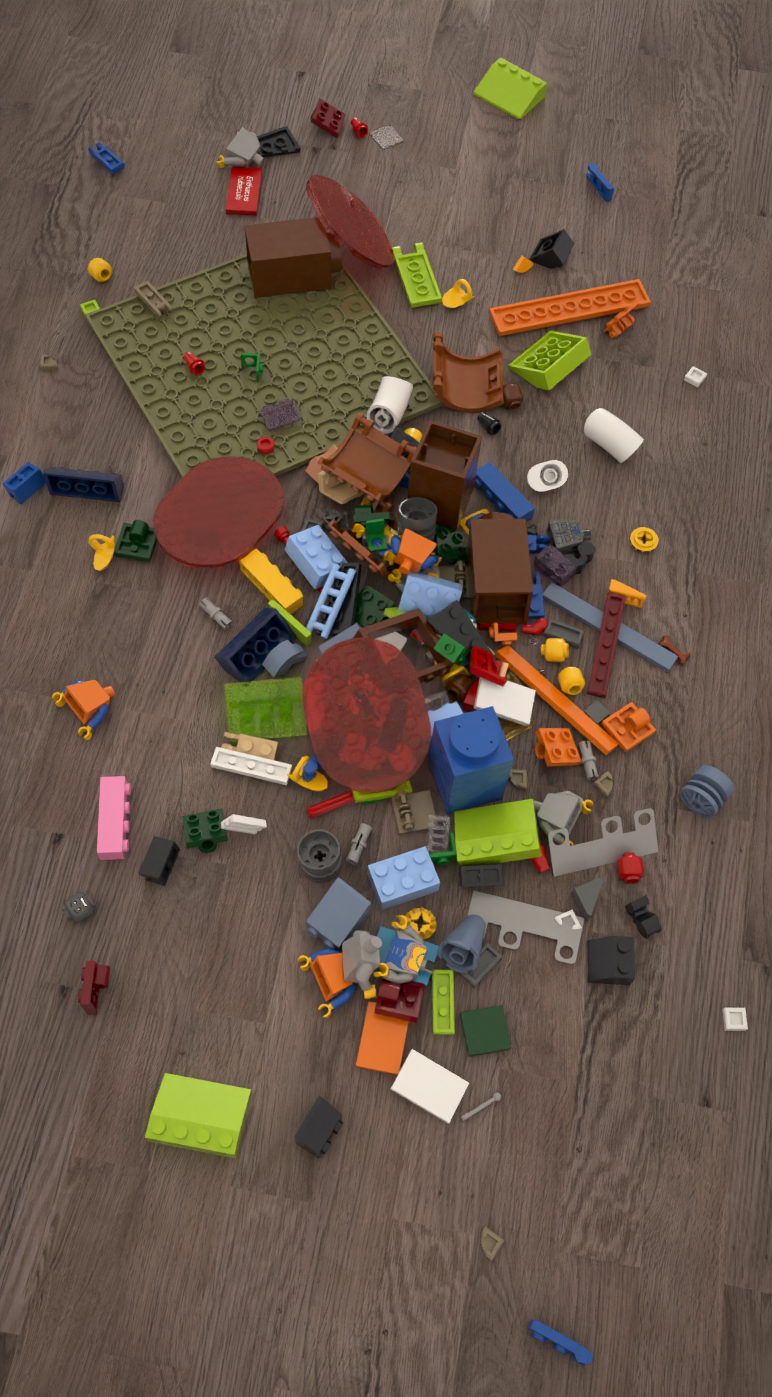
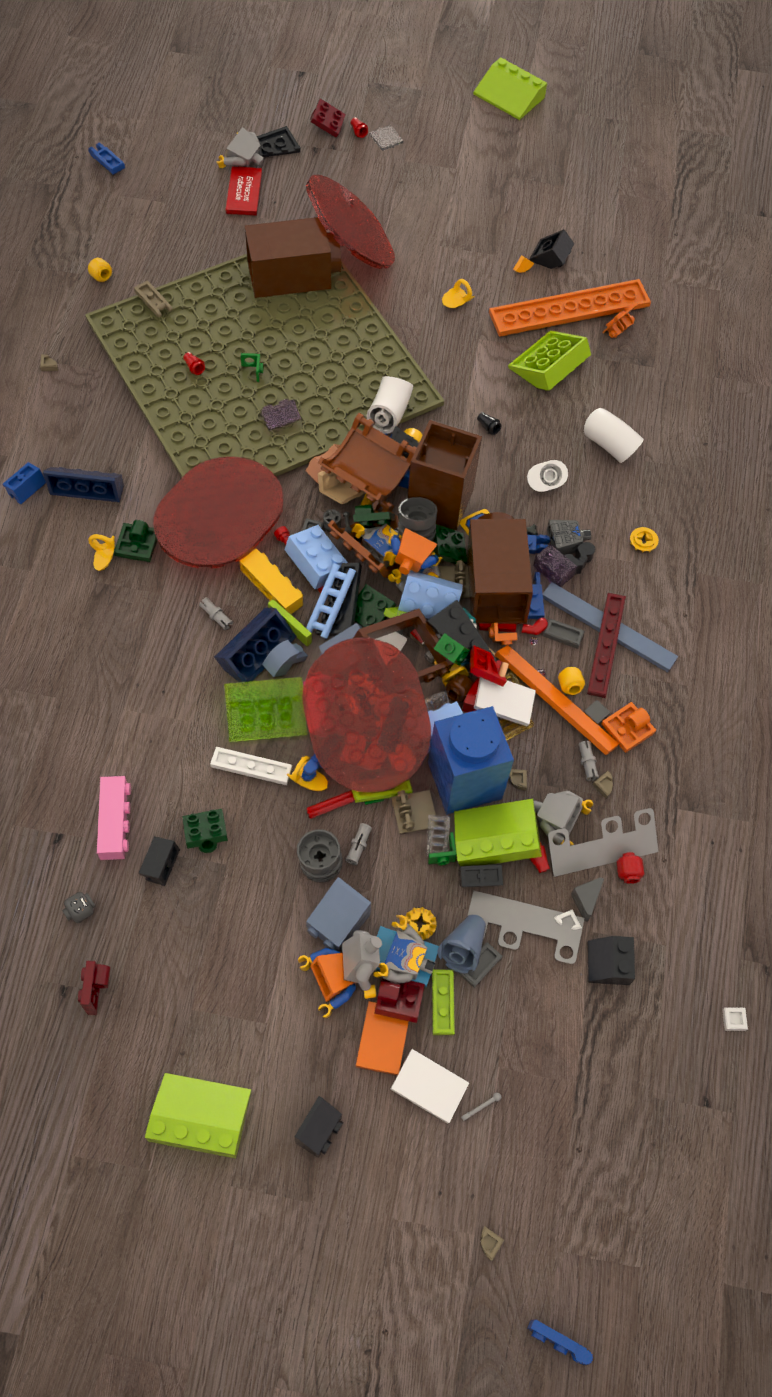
orange torso [52,680,115,741] -> none
lime tile [80,300,100,318] -> none
tan hinge [221,732,279,761] -> none
white tile [221,814,267,834] -> none
red tile [257,437,275,454] -> none
green bracket [366,518,387,552] -> none
light blue brick [367,846,440,911] -> none
lime hinge [391,242,442,308] -> none
dark orange hinge [433,332,504,413] -> none
dark green tile [460,1005,512,1057] -> none
blue brick [474,462,535,522] -> none
reddish brown head [503,383,524,410] -> none
orange plate [534,728,582,767] -> none
yellow head [541,638,569,662] -> none
blue hinge [586,163,614,202] -> none
light orange slope [606,579,646,608] -> none
black leg [625,895,661,939] -> none
copper piece [658,636,690,665] -> none
sand blue wheel [680,765,734,818] -> none
white tile [684,366,707,388] -> none

